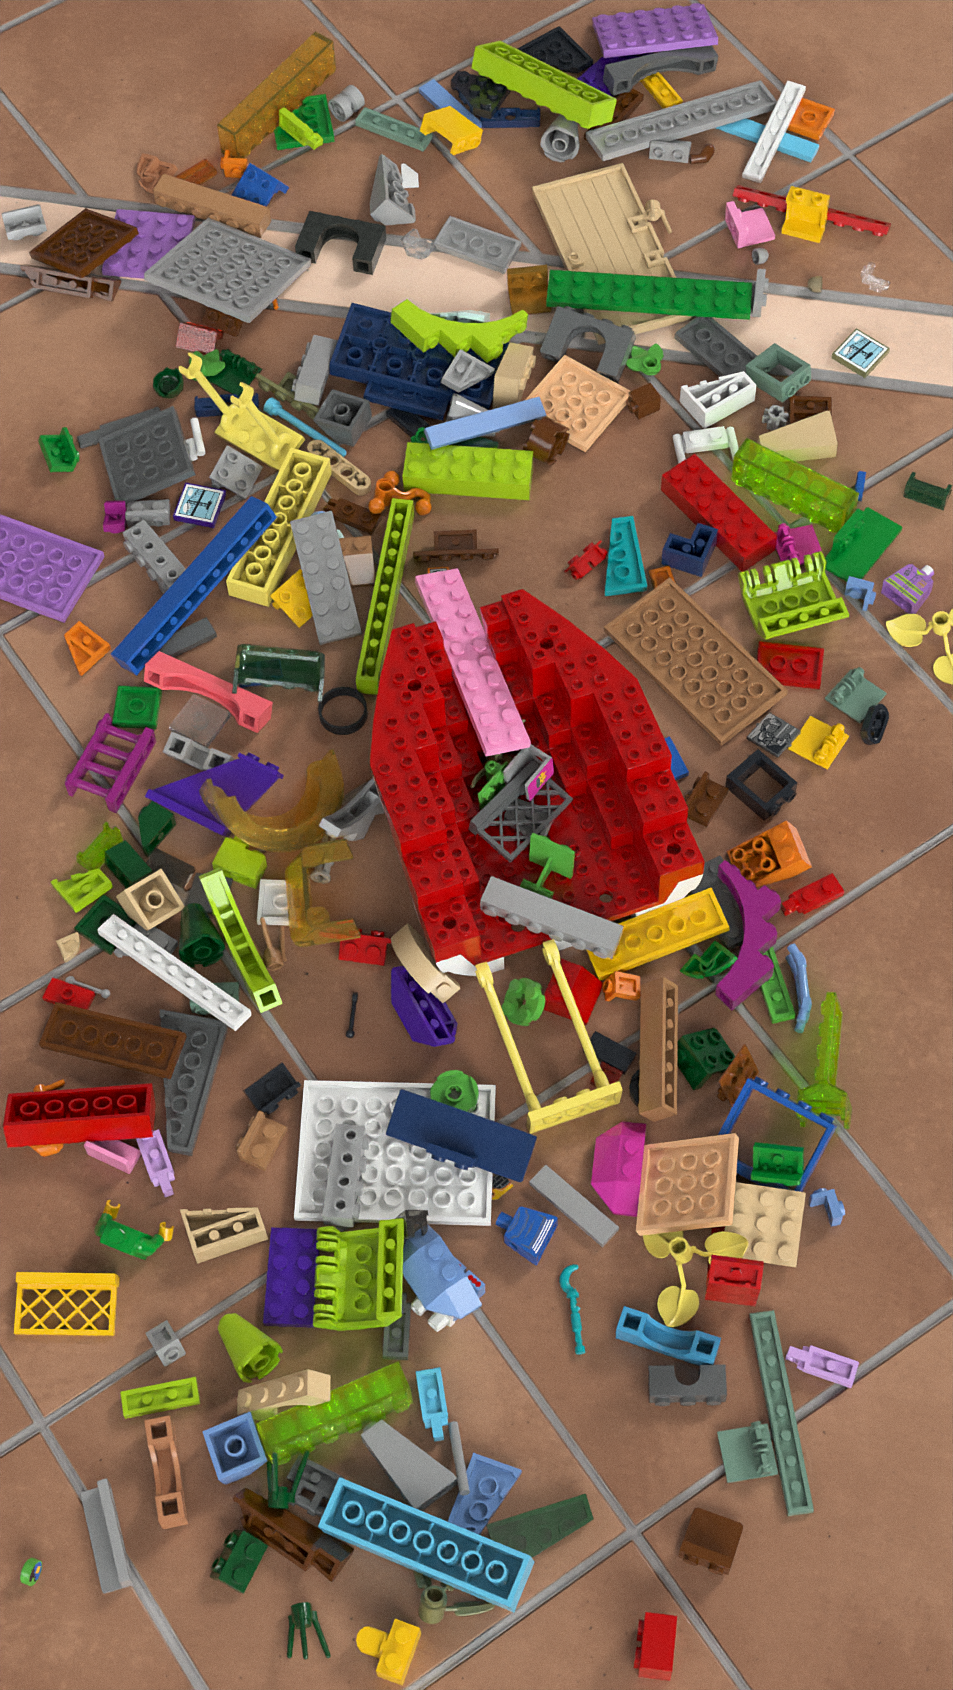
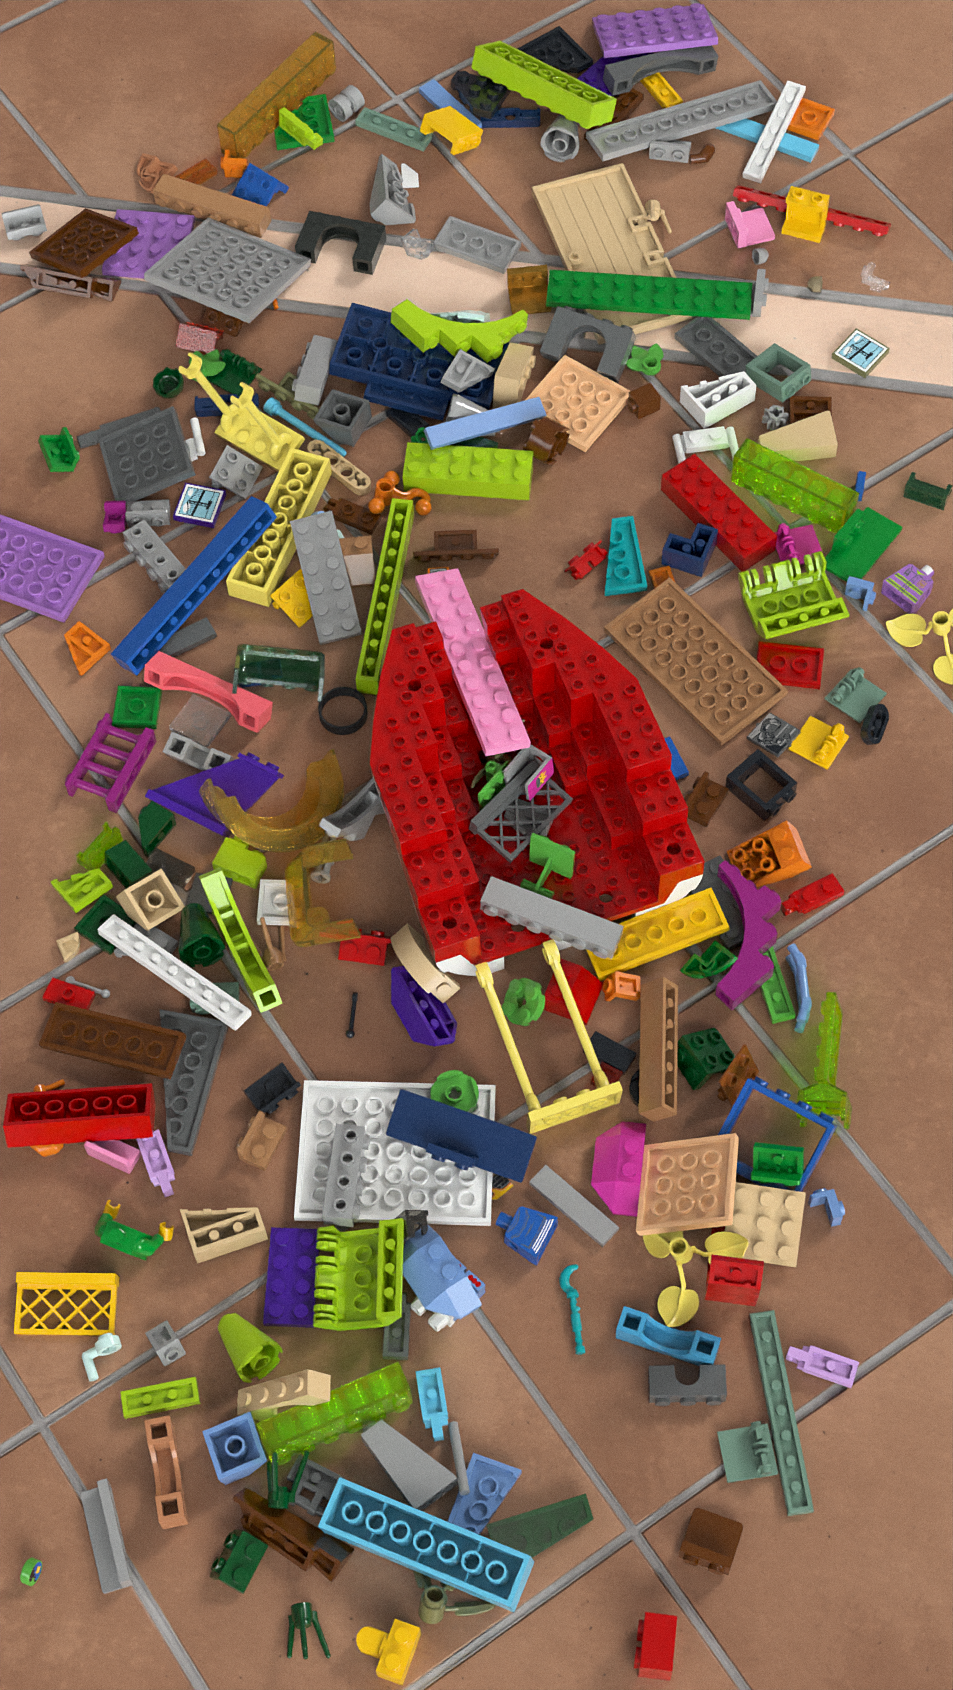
none -> light aqua plate [82,1333,122,1381]

